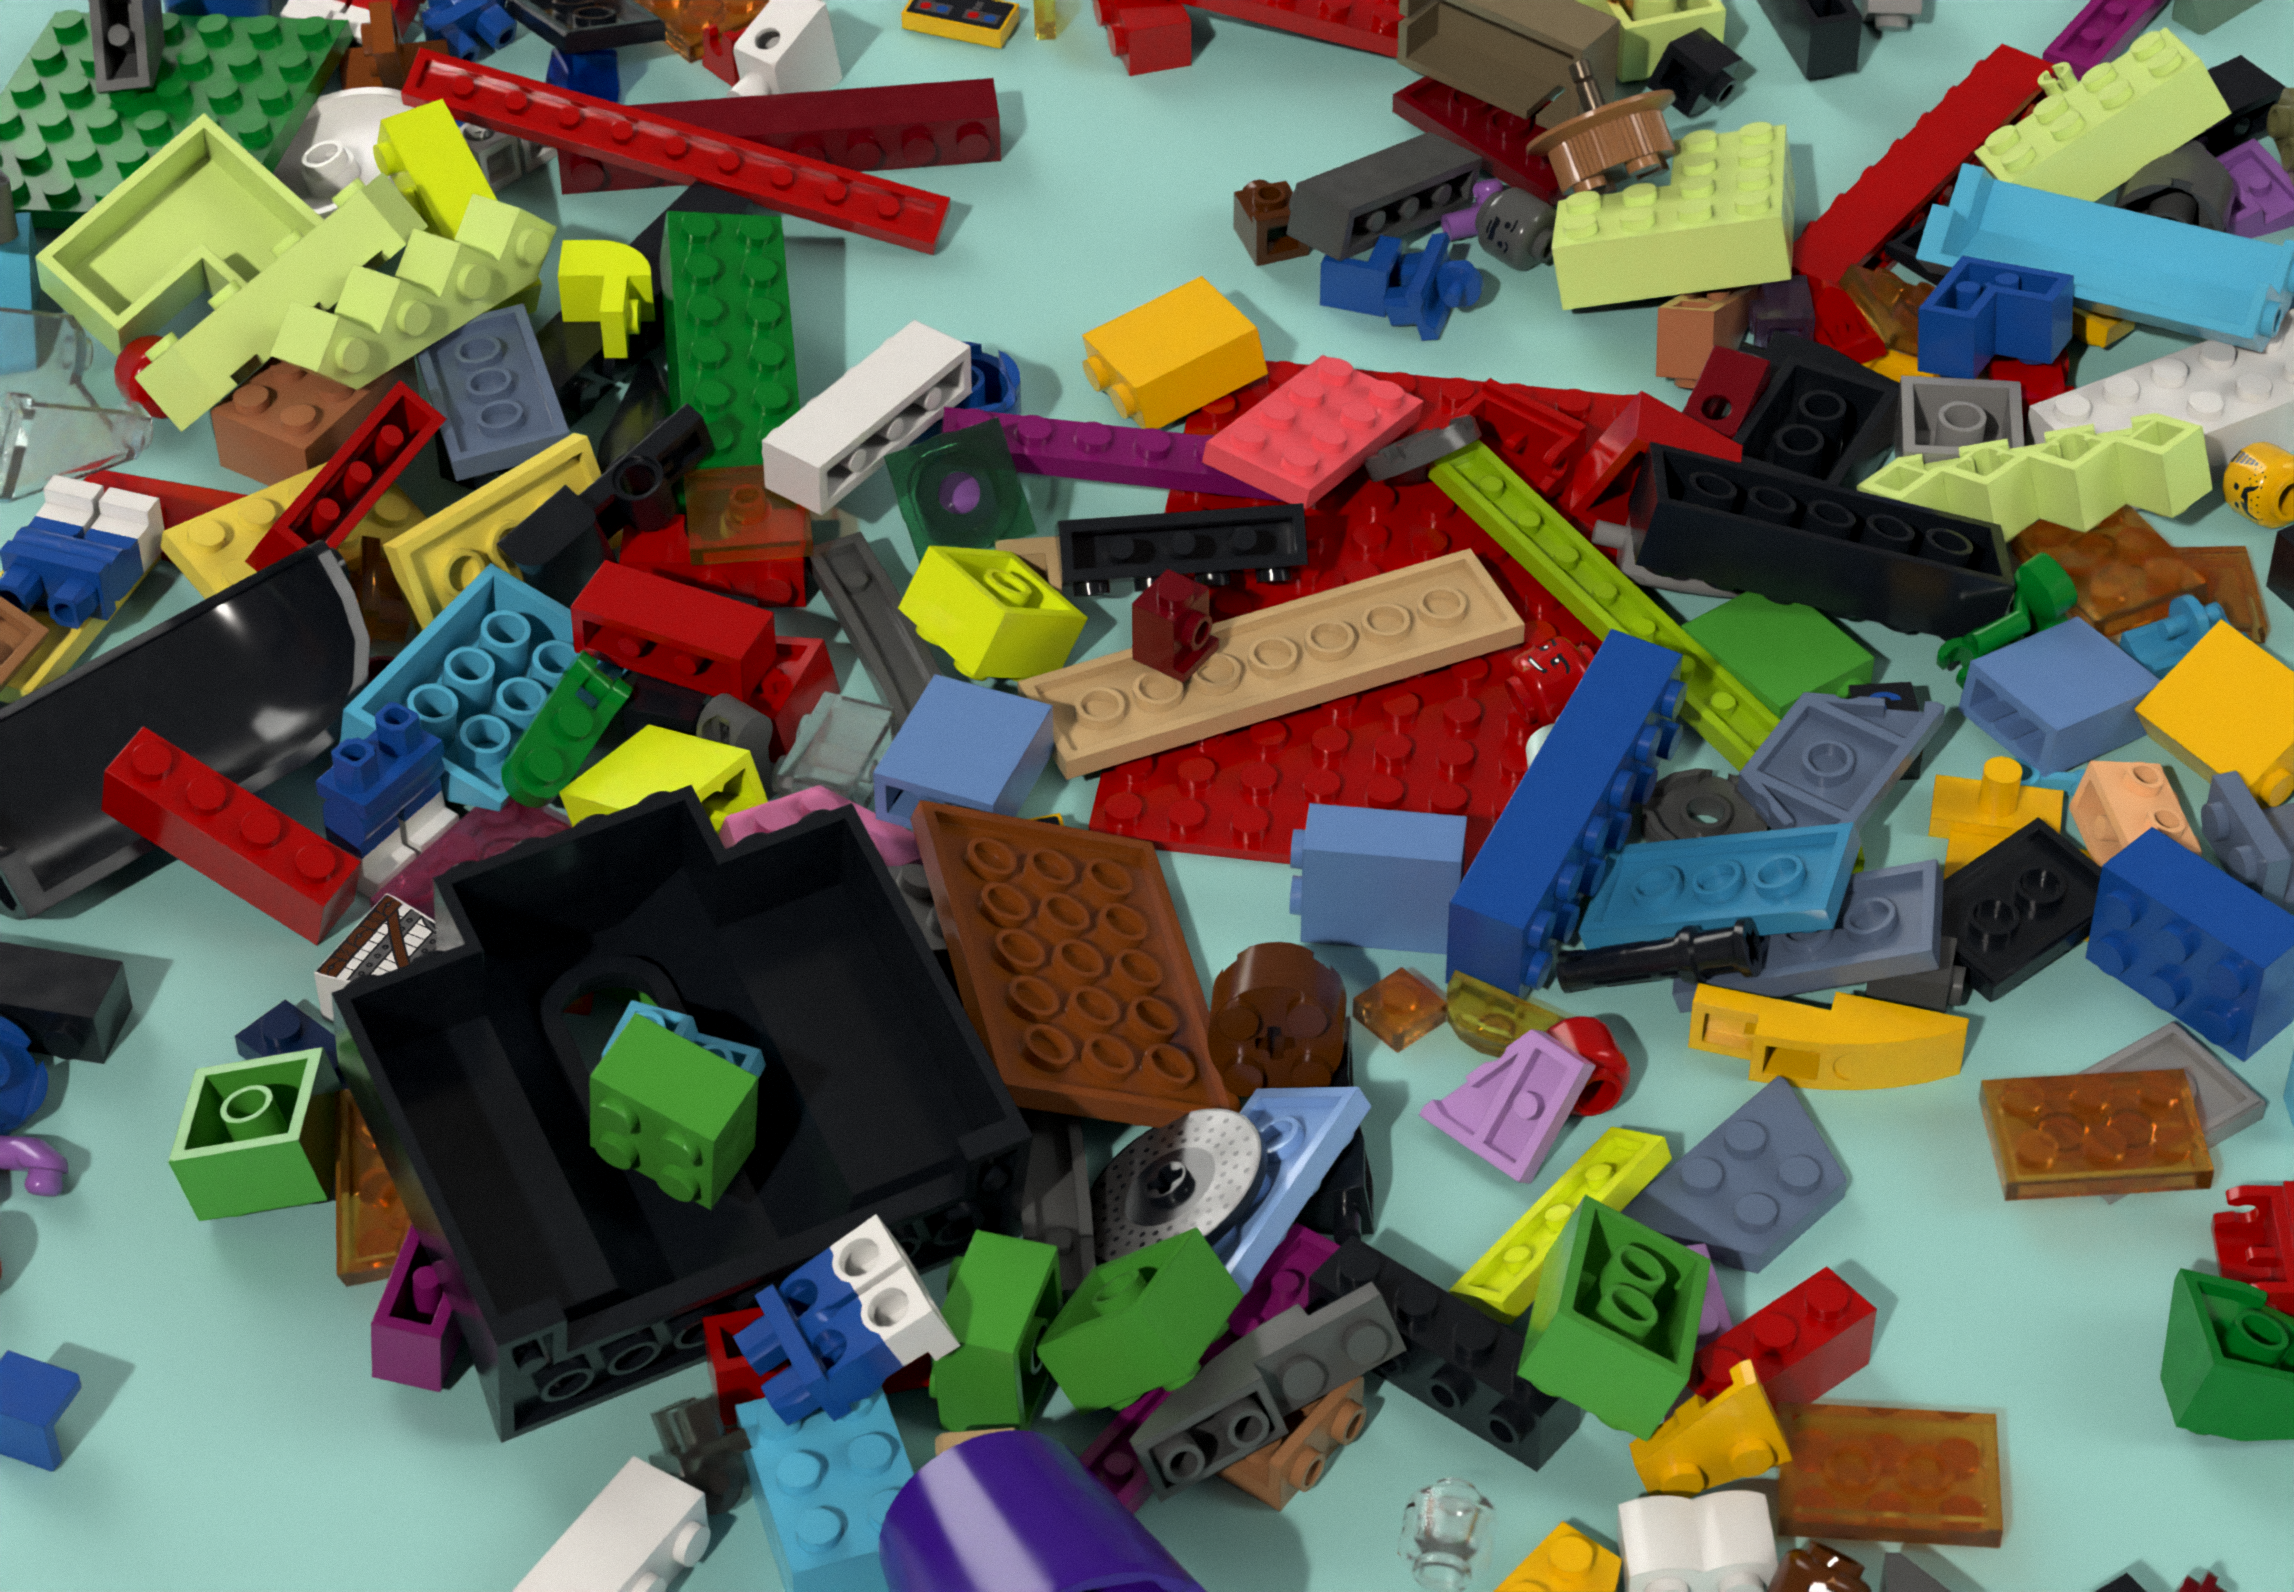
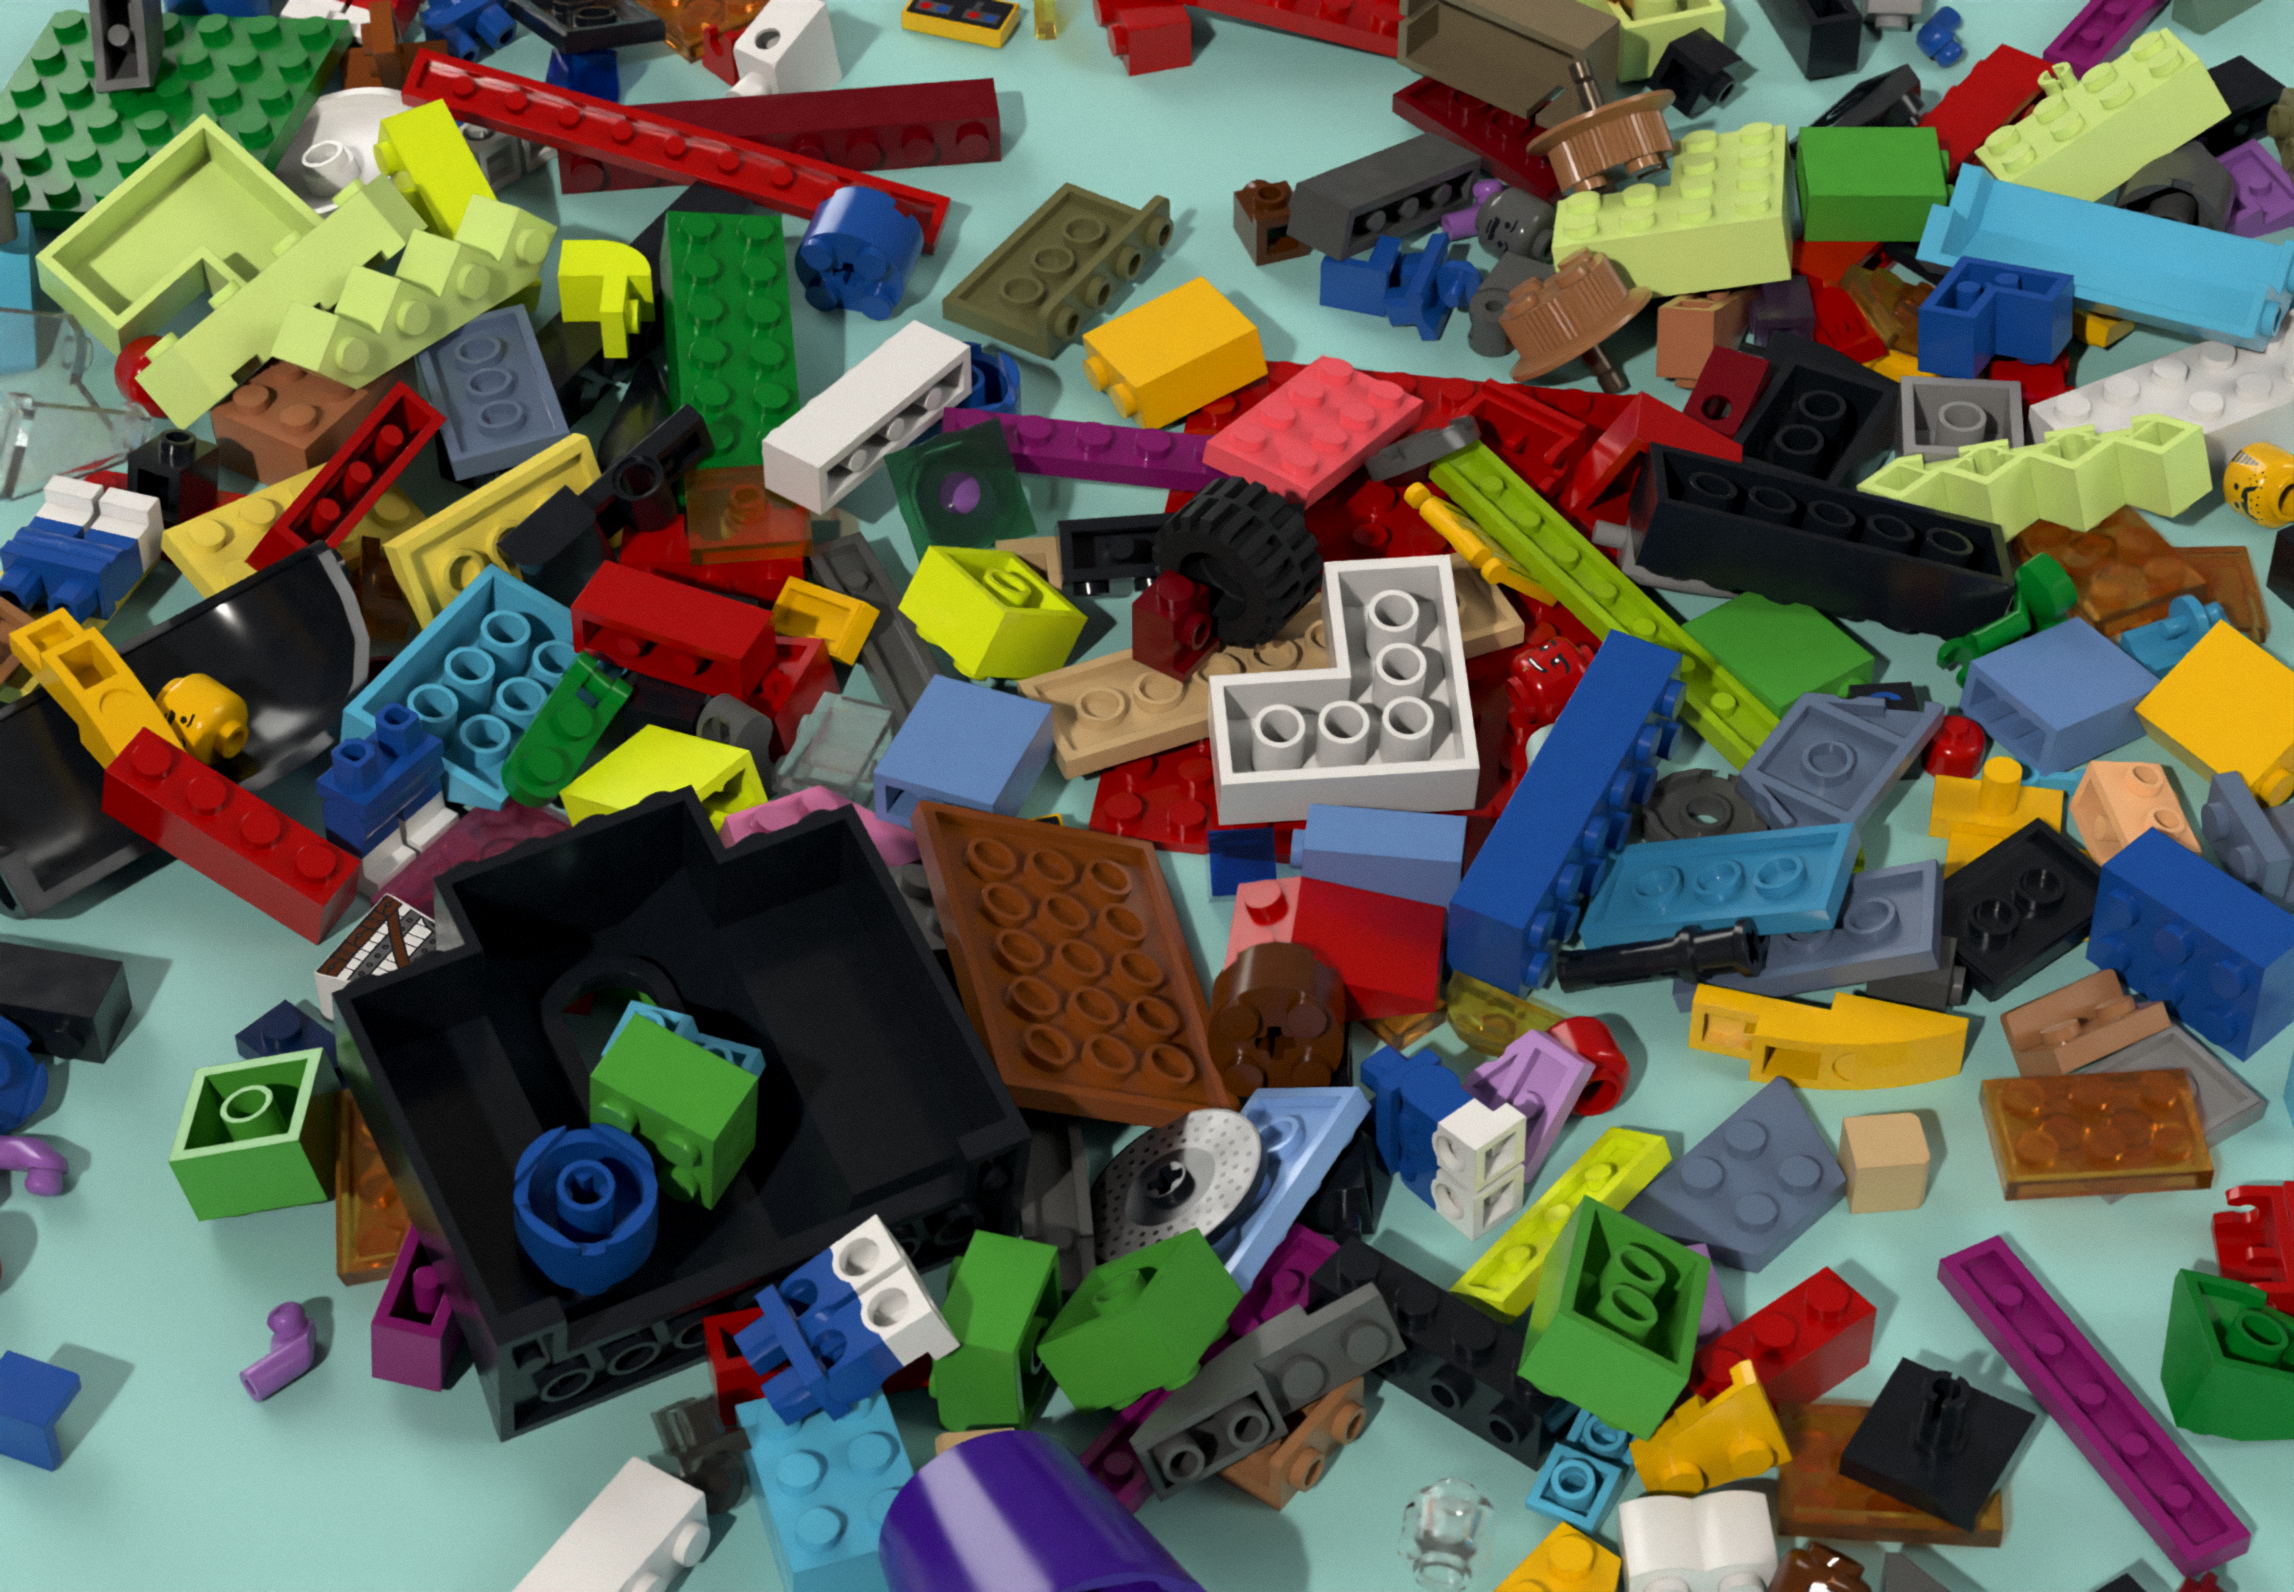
none -> yellow slope [9,607,187,769]
none -> black brick [127,429,220,525]
none -> yellow head [155,673,249,766]
none -> medium lavender arm [239,1301,317,1402]
none -> blue brick [513,1123,659,1296]
none -> yellow tile [772,576,880,666]
none -> blue brick [795,186,924,321]
none -> olive bracket [942,182,1174,359]
none -> black tyre [1152,476,1324,649]
none -> clear blue panel [1204,827,1277,903]
none -> white brick [1207,554,1480,825]
none -> red slope [1223,876,1449,1022]
none -> hips [1360,1045,1526,1242]
none -> yellow piece [1404,482,1557,607]
none -> dark grey leg [1468,251,1556,358]
none -> medium nougat piece [1498,247,1652,394]
none -> medium azure slope [1525,1408,1638,1536]
none -> black slope [1789,63,1925,160]
none -> bright green brick [1794,127,1954,242]
none -> tan piece [1837,1112,1931,1214]
none -> black tile [1838,1357,2036,1534]
none -> blue arm [1916,6,1963,68]
none -> red piece [1921,715,1986,779]
none -> magenta plate [1937,1235,2251,1578]
none -> medium nougat bracket [2000,969,2172,1078]

